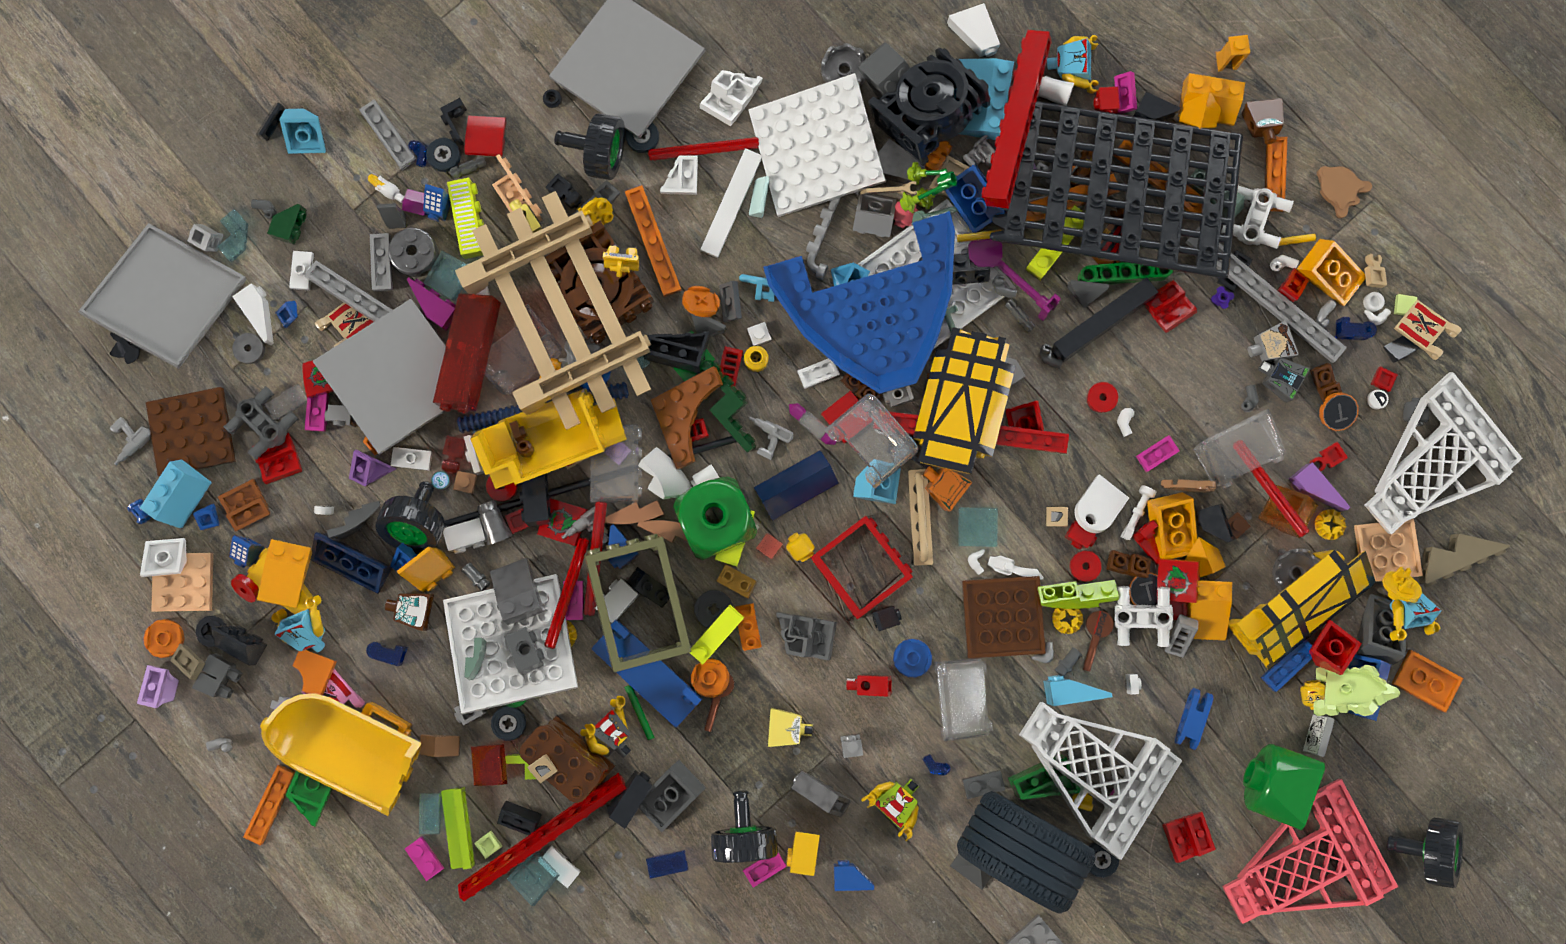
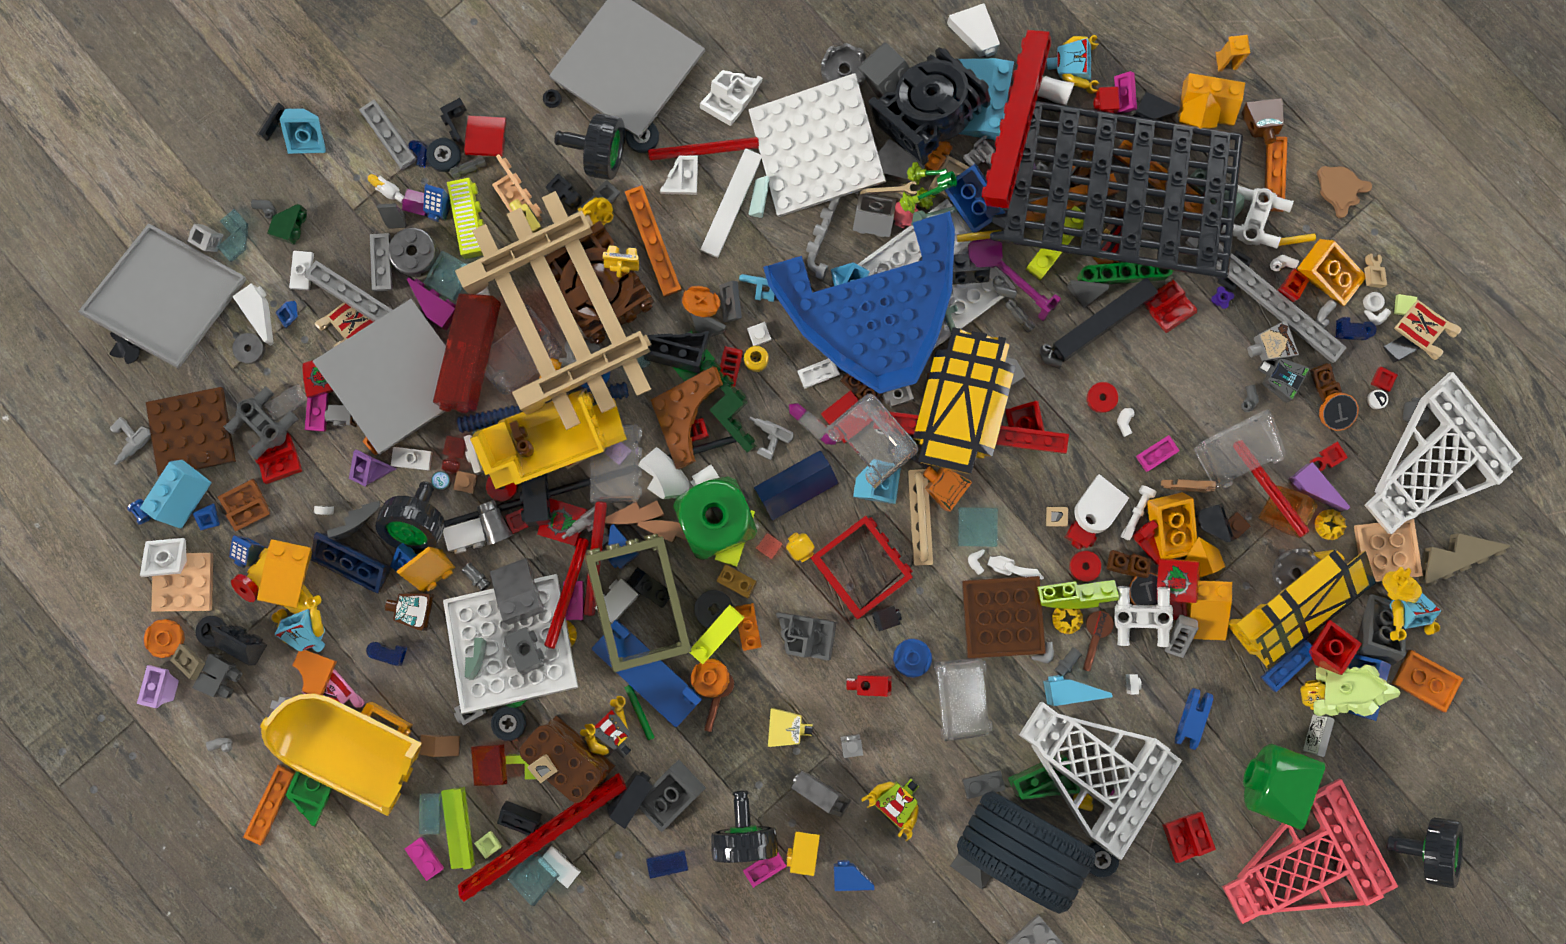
clear blue arm [922,754,951,776] -> none

